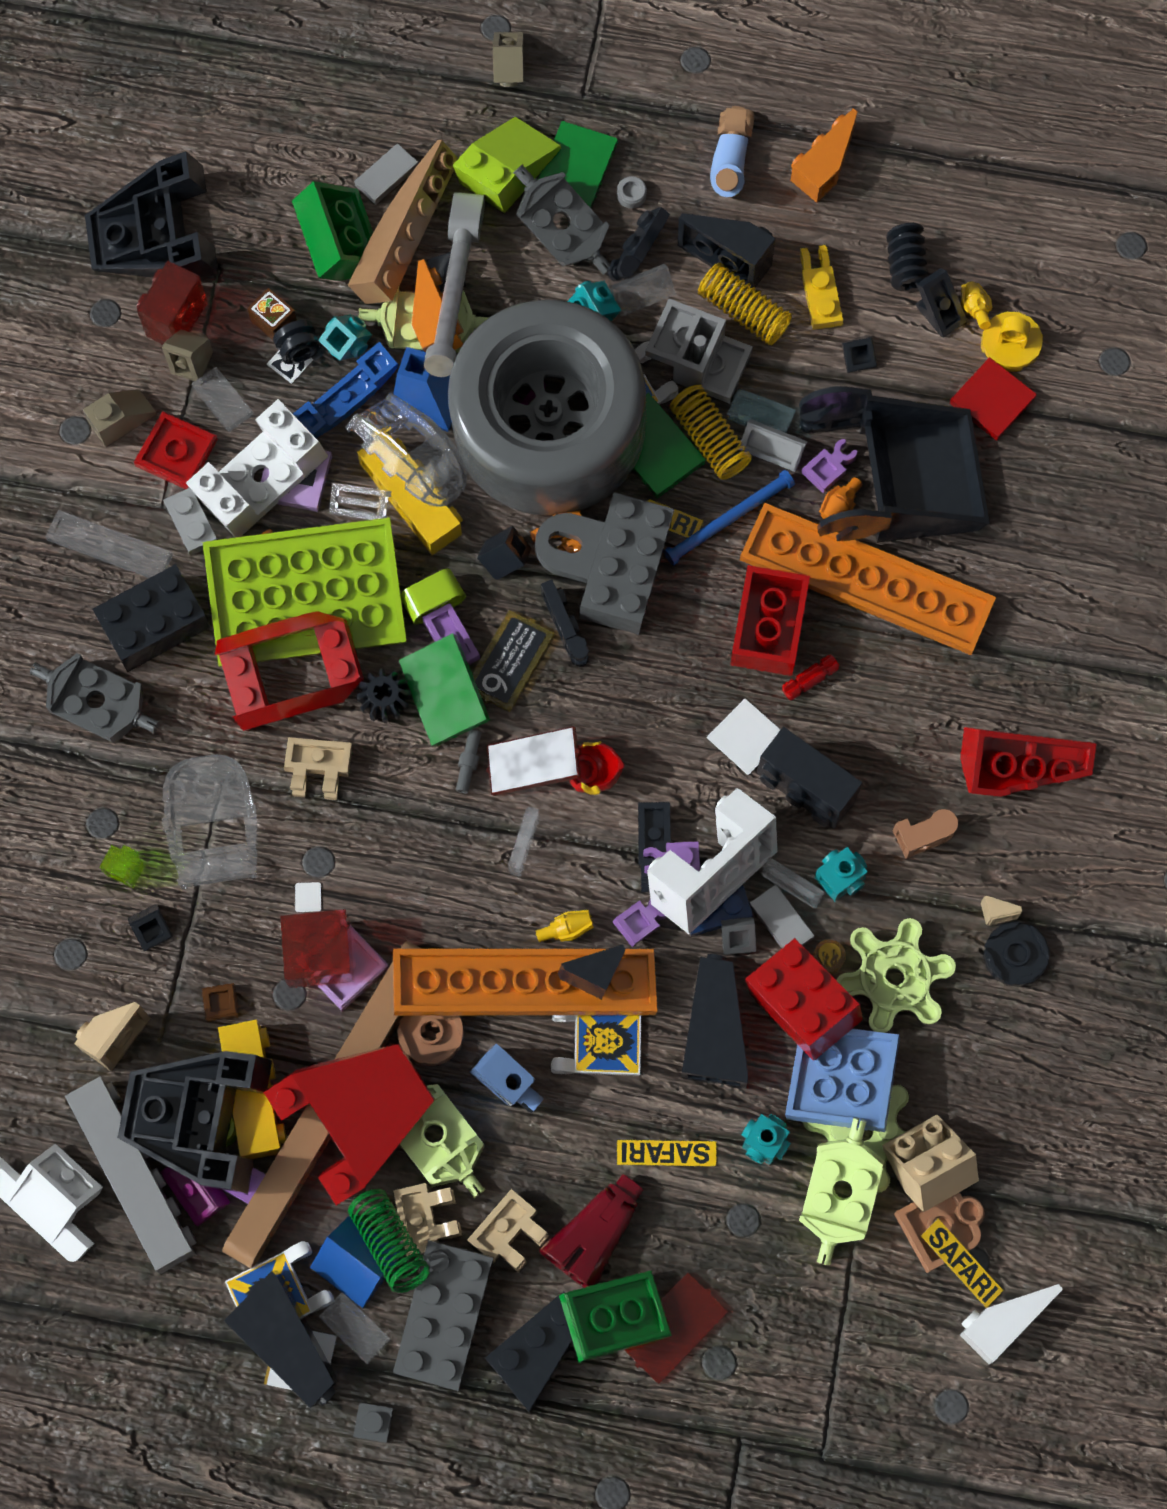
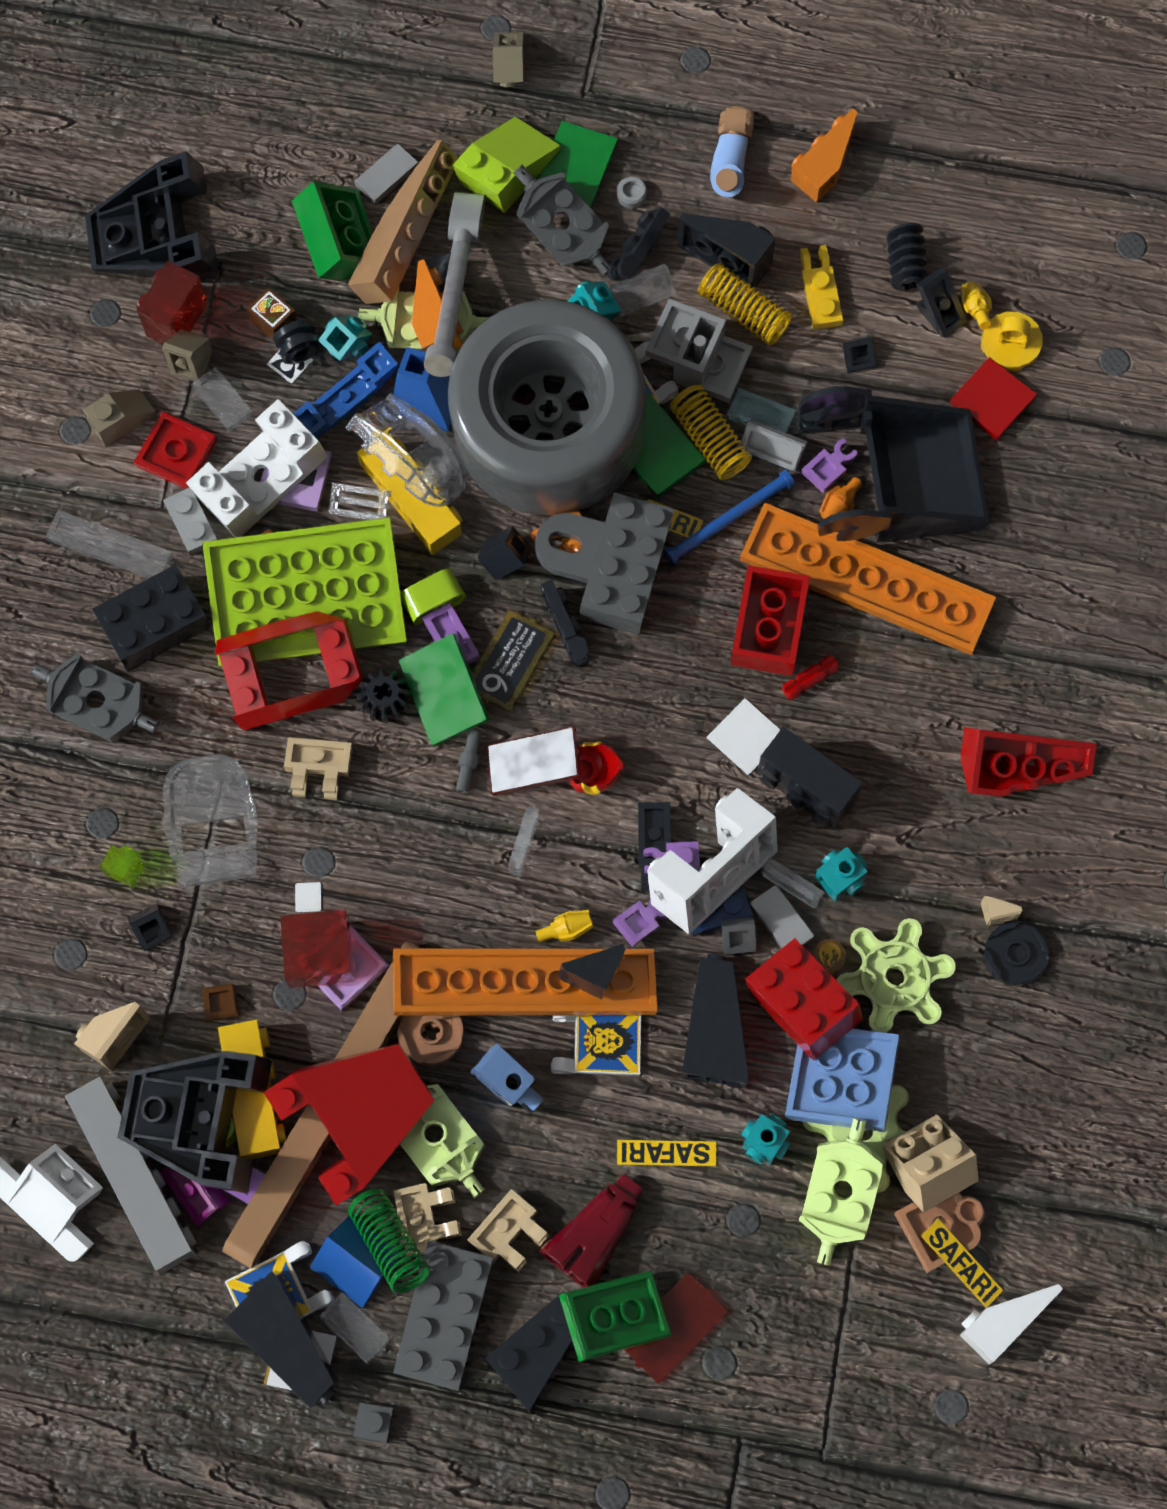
nougat leg [892,809,958,859] -> none

